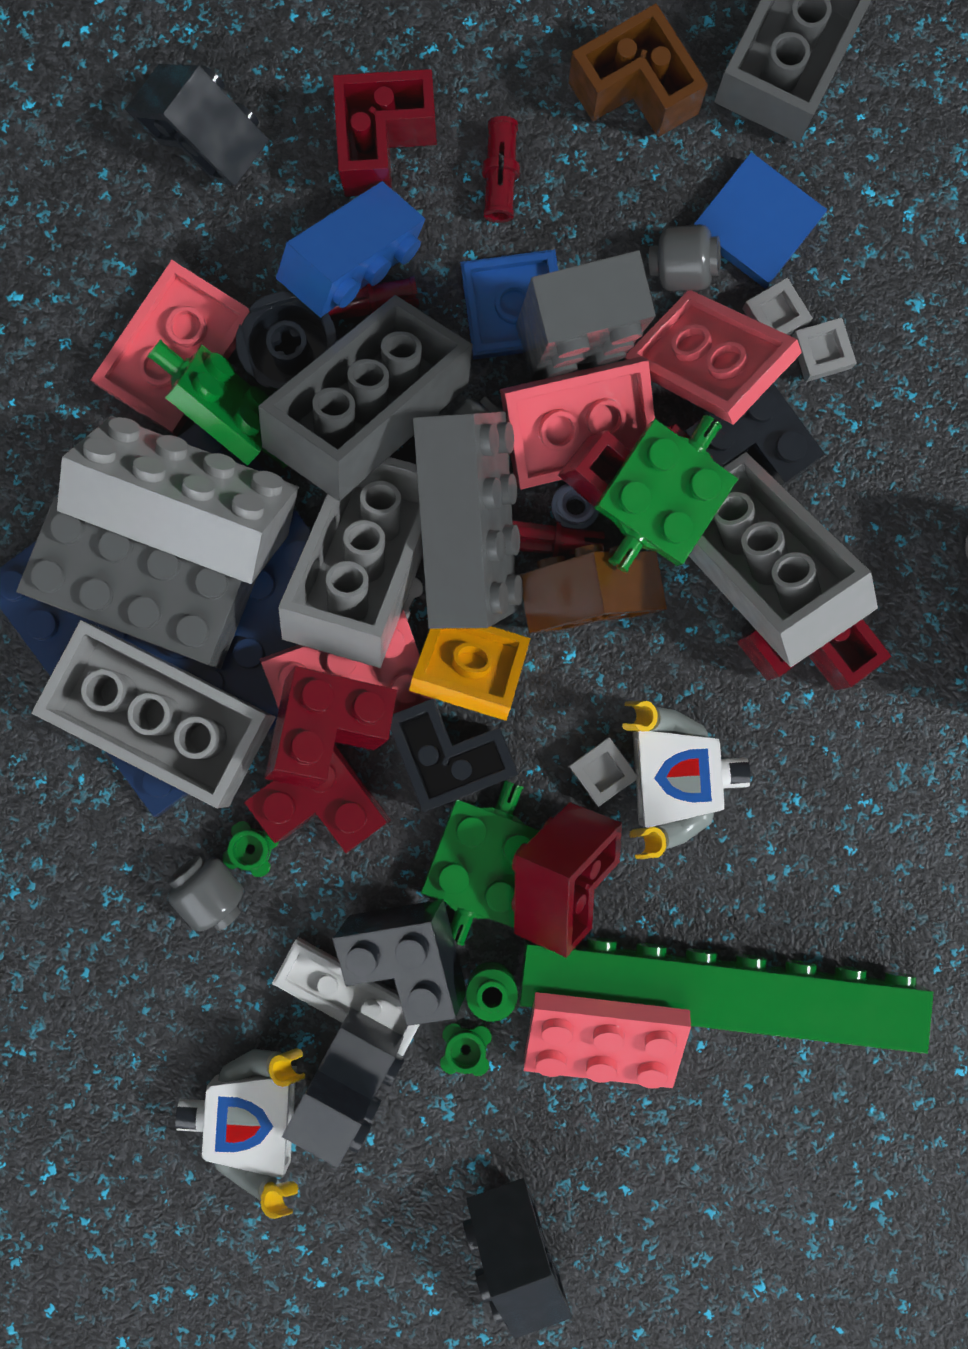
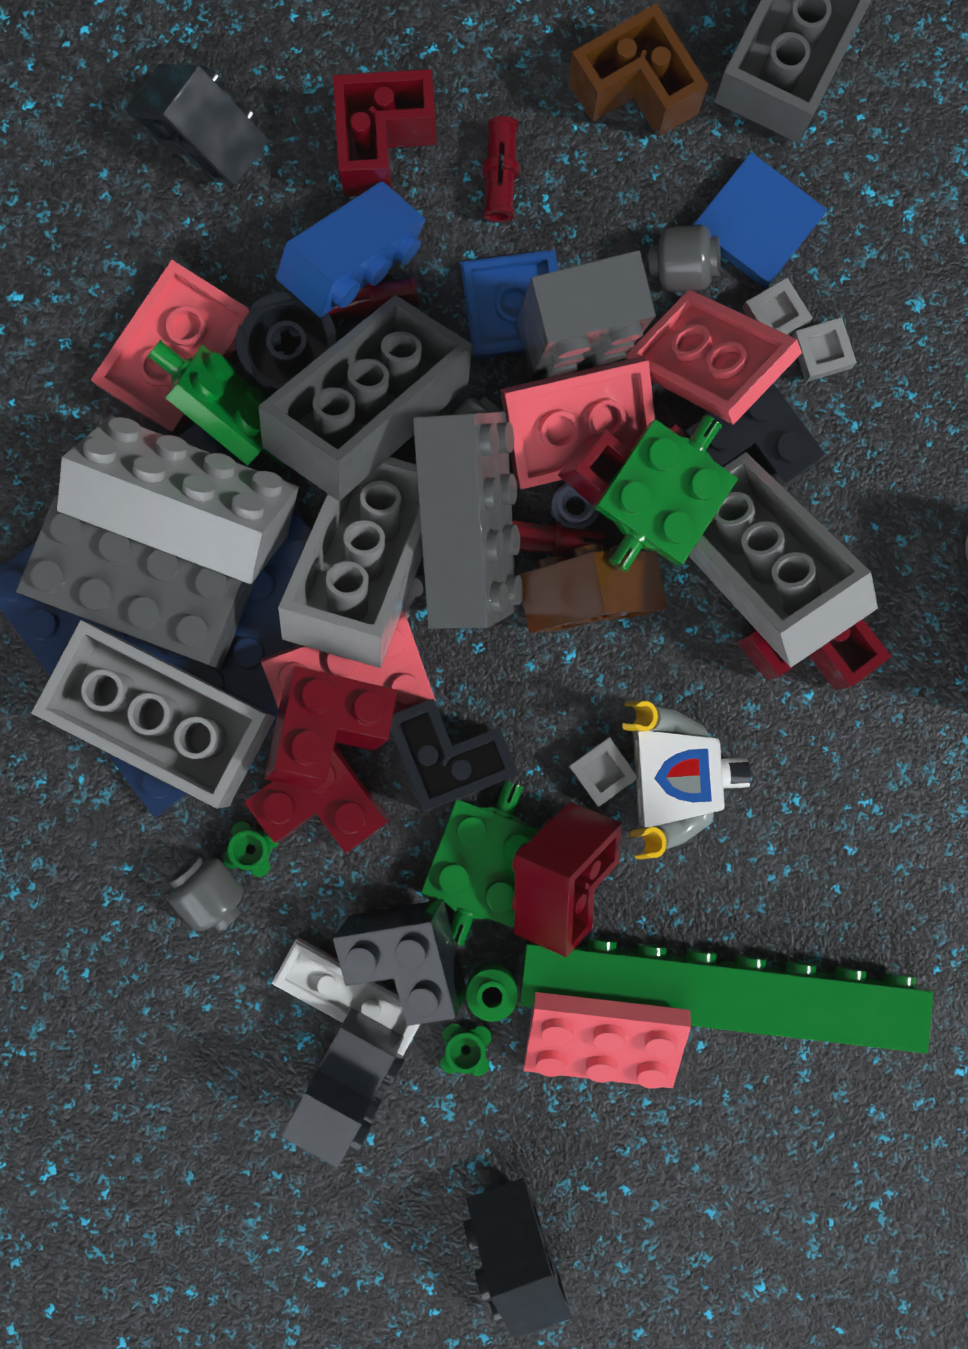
torso [175,1048,305,1219] -> none
light orange plate [409,626,531,721] -> none

